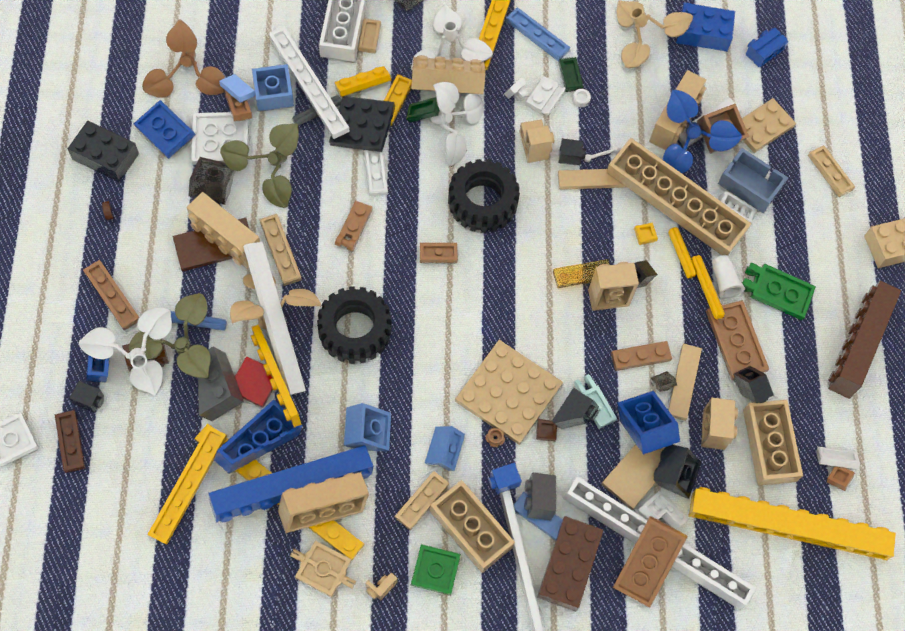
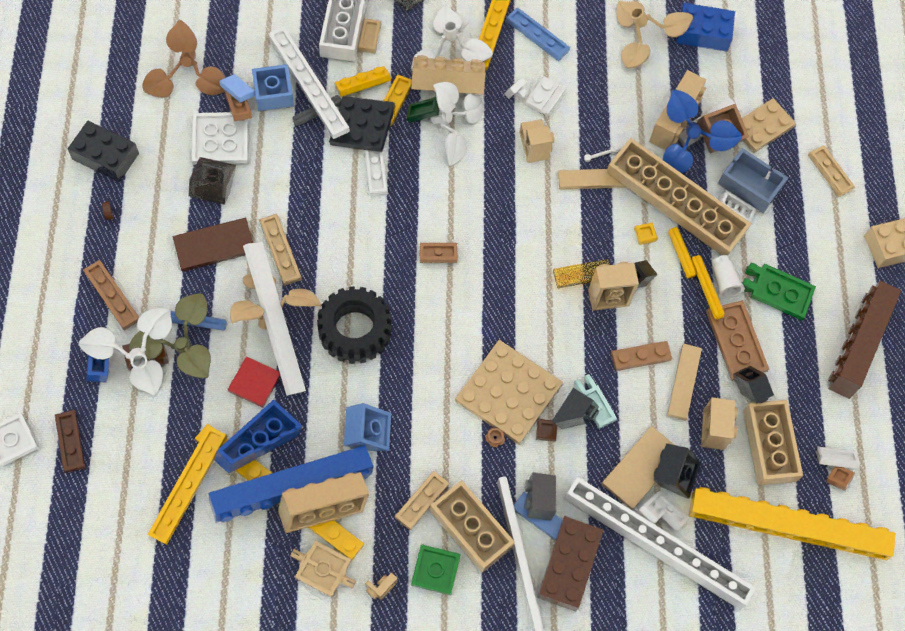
black brick [69,381,104,413] -> none
blue tile [133,100,196,159] -> none
tan brick [186,192,260,268] -> none
dark grey wedge [198,346,244,421] -> none
olive plant [220,123,299,208] -> none
yellow plate [251,324,301,427] -> none
medium nougat plate [335,200,373,251] -> none
medium blue panel [425,426,465,471] -> none
black tyre [448,159,520,233] -> none
blue brick [488,462,522,494] -> none
dark green tile [558,57,584,92] -> none
black brick [558,138,586,166] -> none
white tile [572,89,591,107] -> none
medium nougat plate [613,516,688,608] -> none
blue brick [617,391,680,454] -> none
clear smoke plate [650,371,677,392] -> none
blue brick [746,28,788,67] -> none

